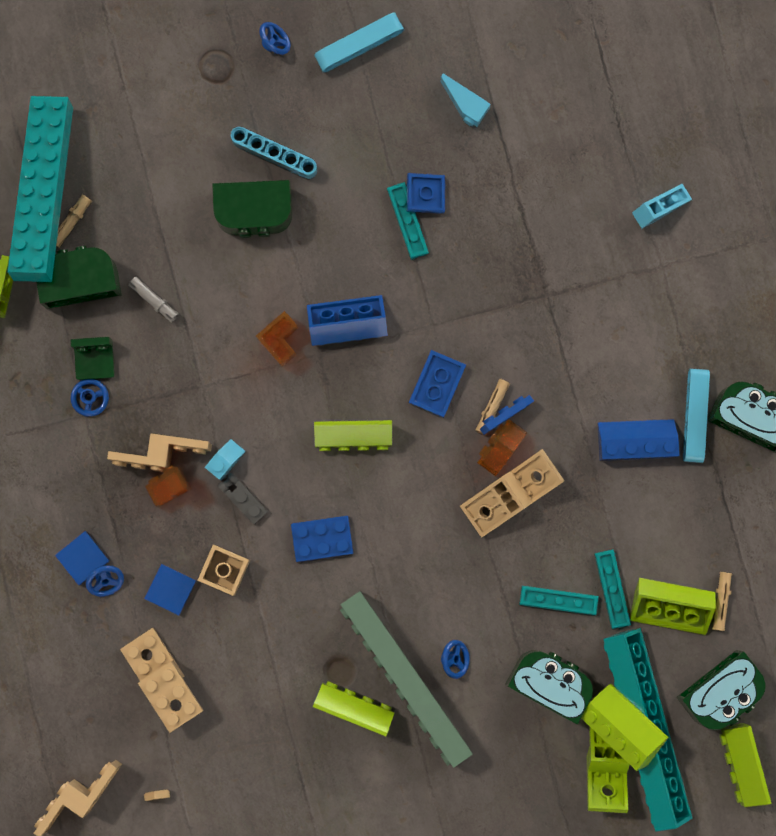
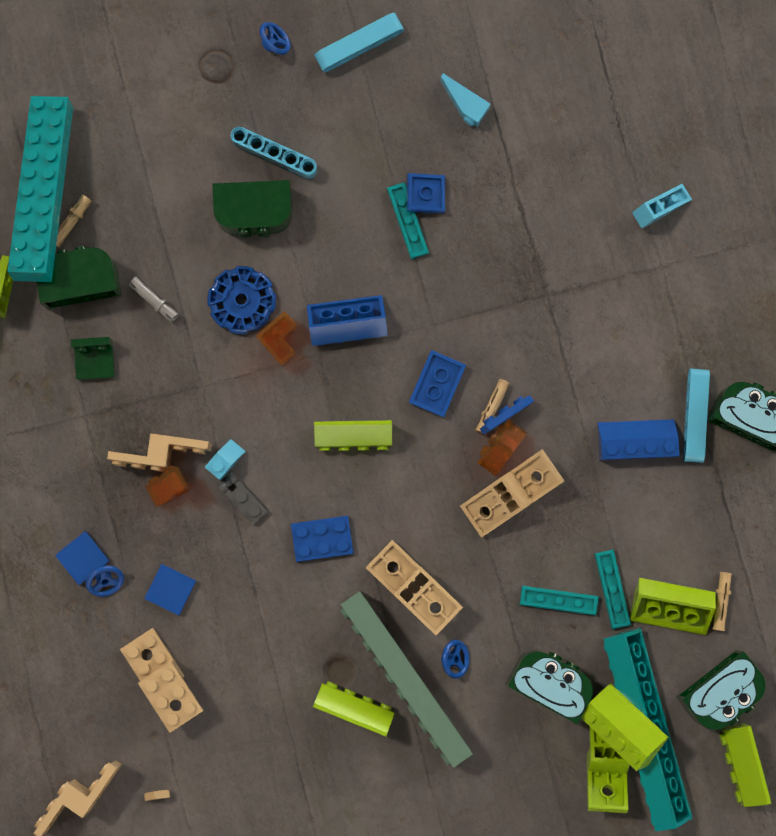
blue piece [71,379,109,417] -> none
tan brick [197,545,250,596] -> none
none -> blue plate [207,266,276,334]
none -> tan bracket [366,540,463,635]

